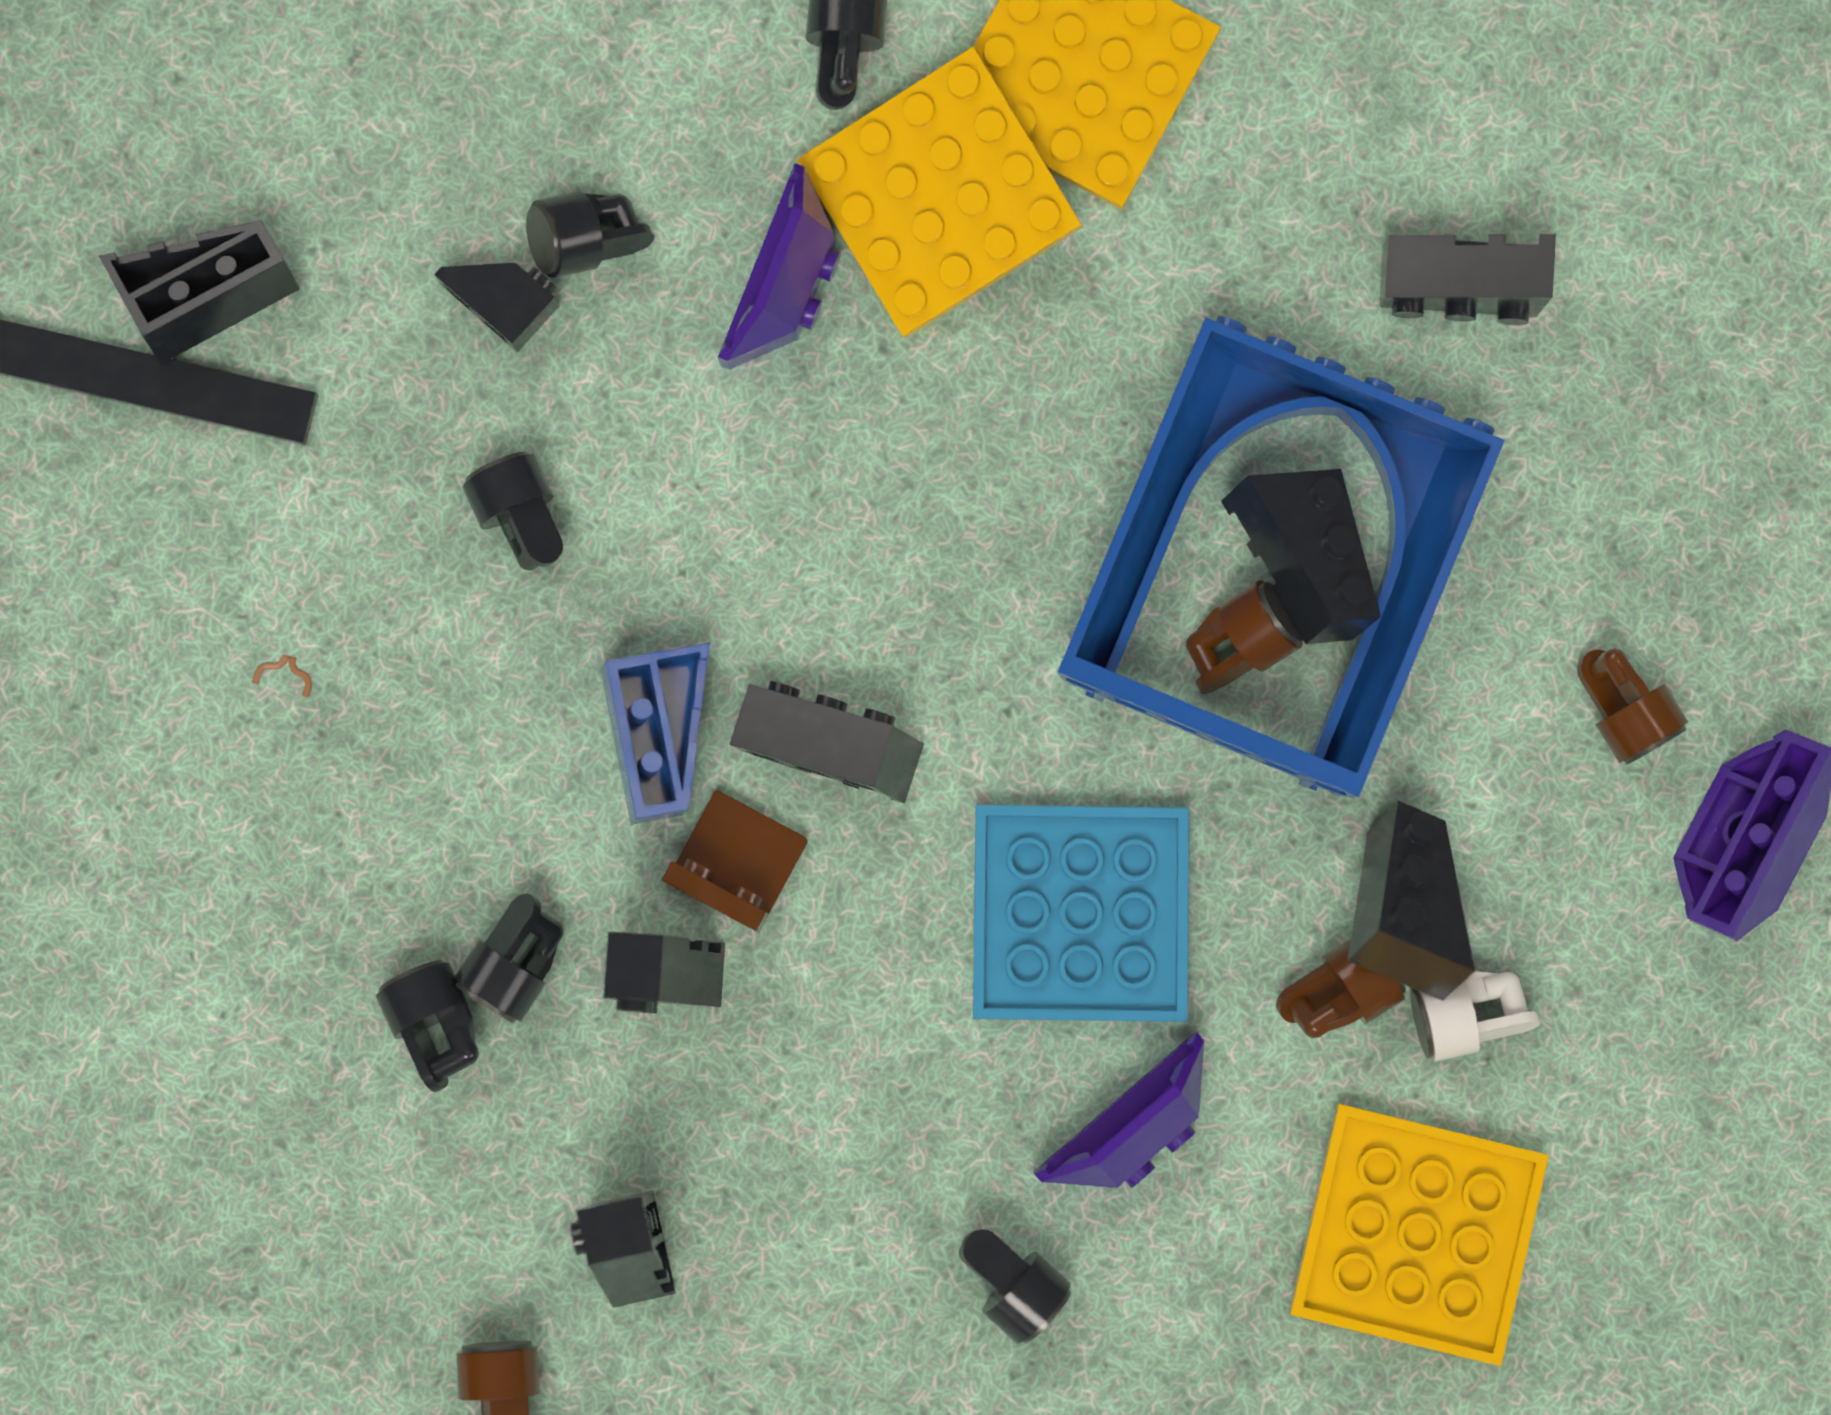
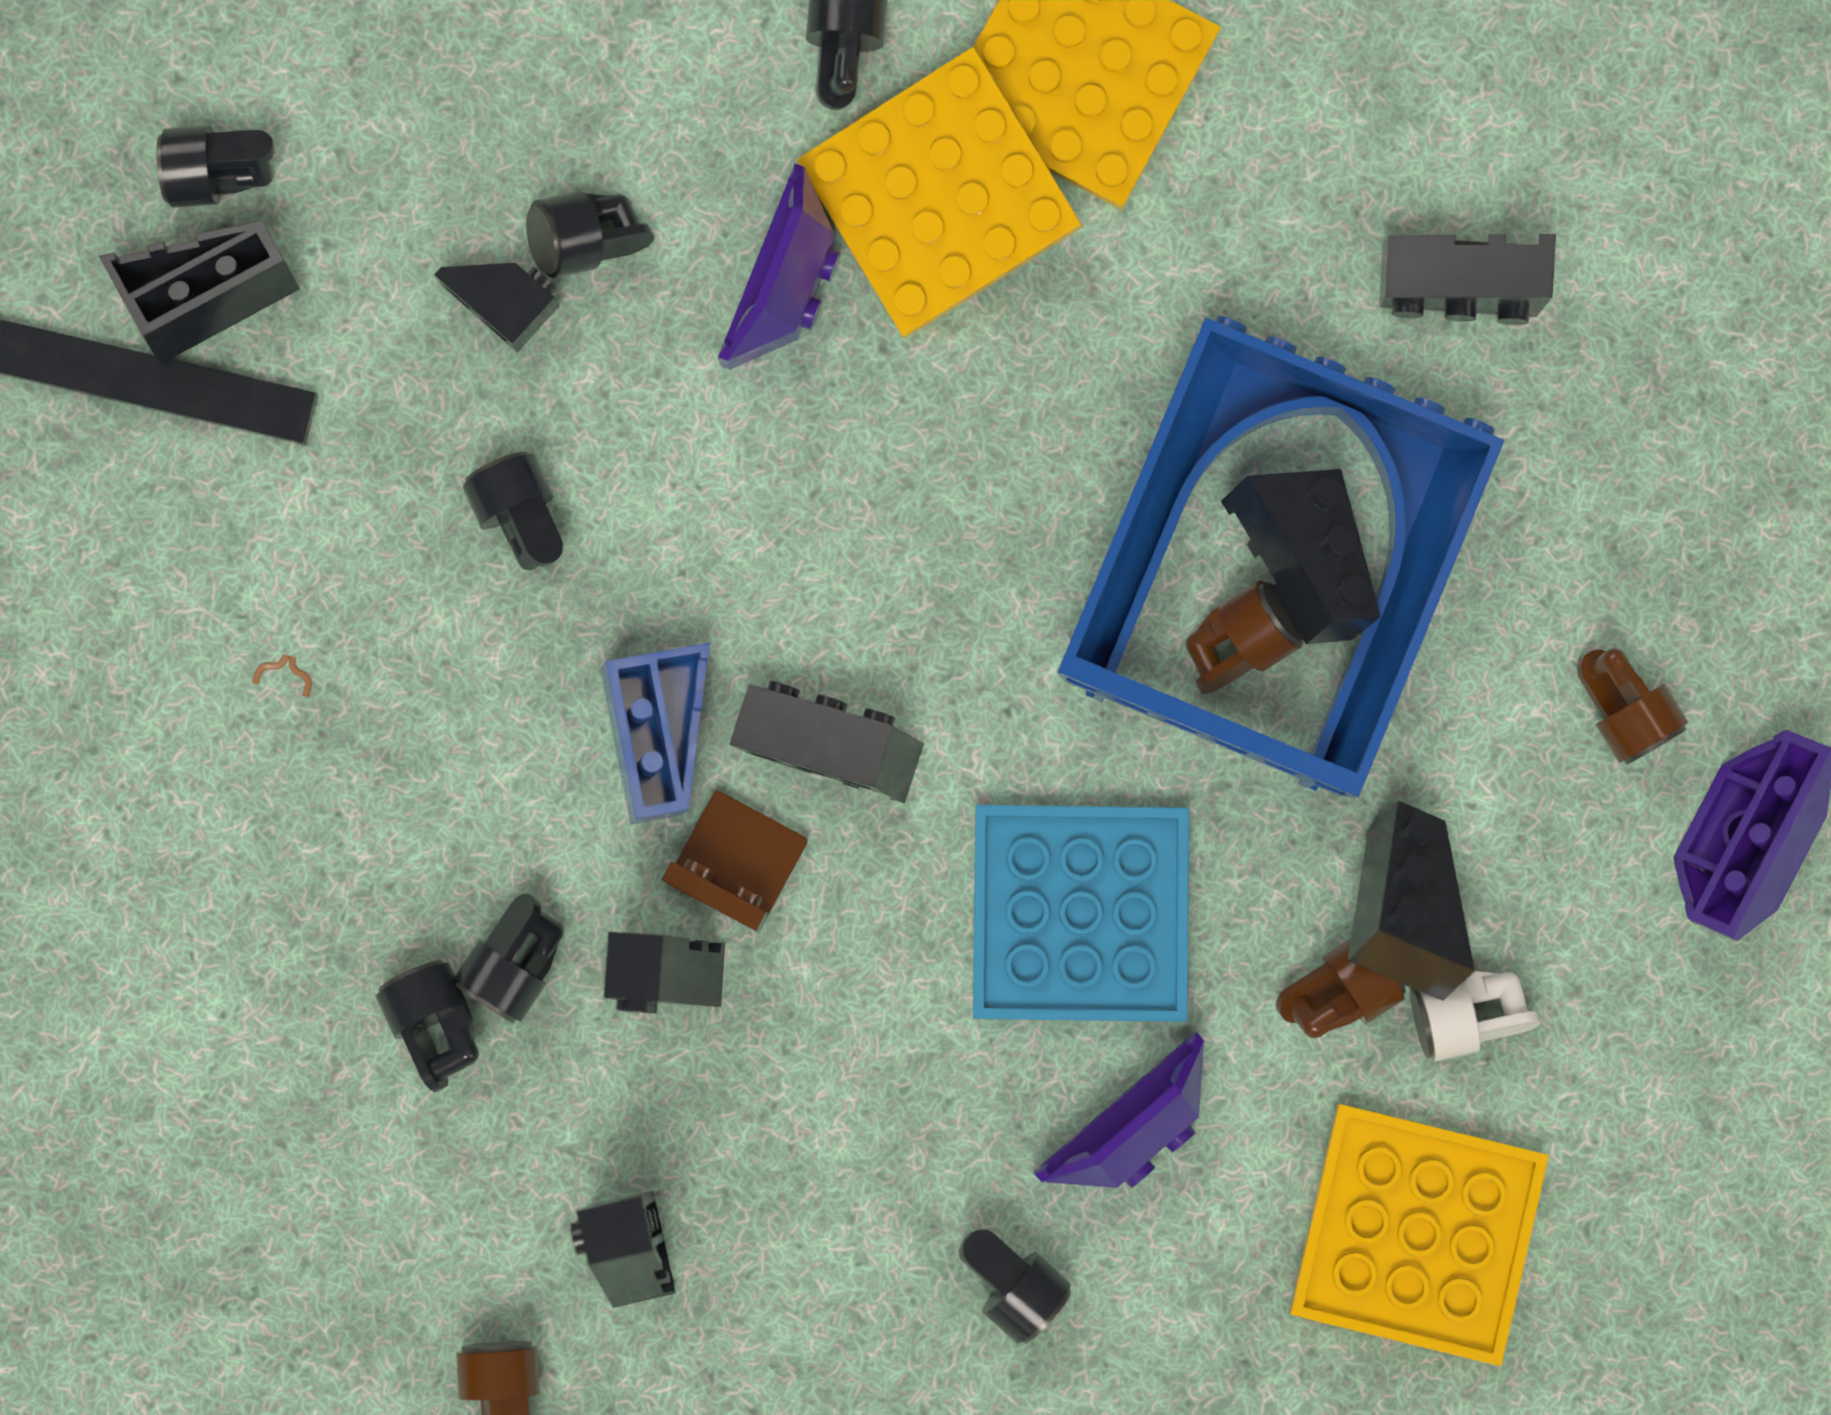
none -> black piece [156,126,275,208]

